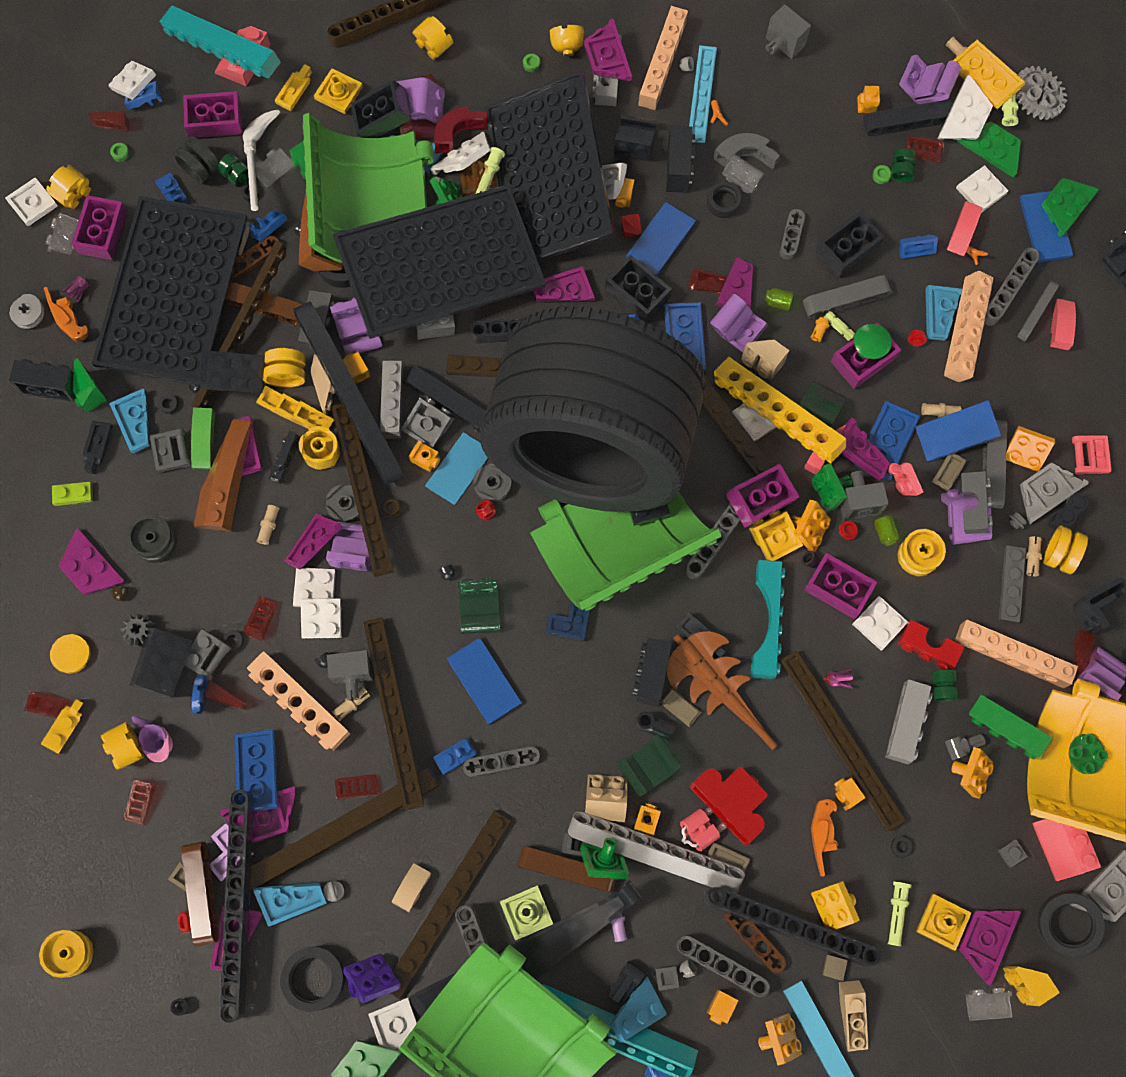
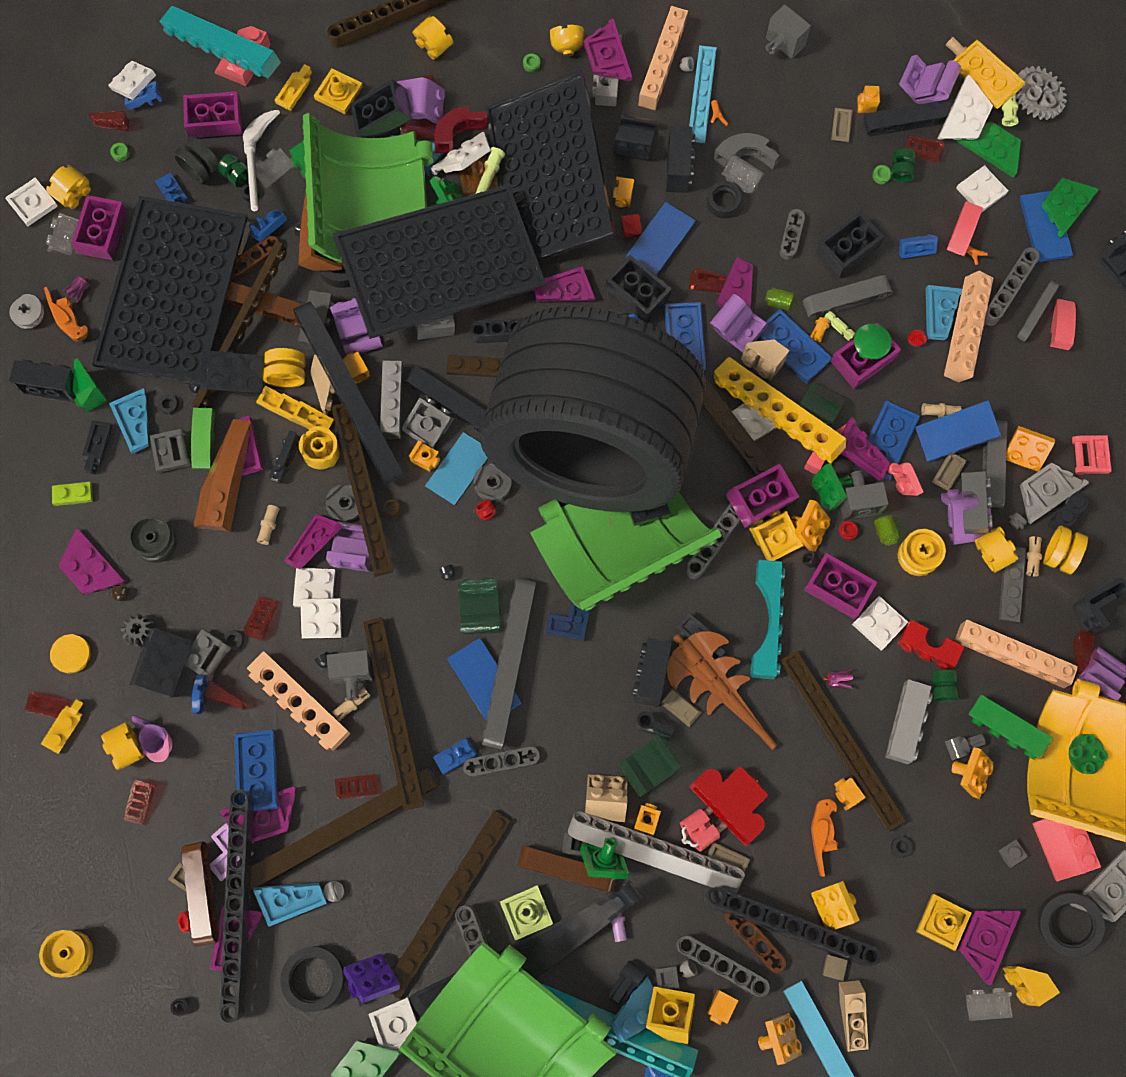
tan slope [392,863,431,912] -> none
white slope [602,163,627,200] -> none
yellowish green pin [888,882,911,946] -> none
none -> dark grey beam [482,577,536,749]
none -> yellow slope [646,987,695,1044]
none -> blue tile [758,309,832,384]
none -> dark tan tile [831,108,853,142]
none -> yellow brick [974,526,1018,573]

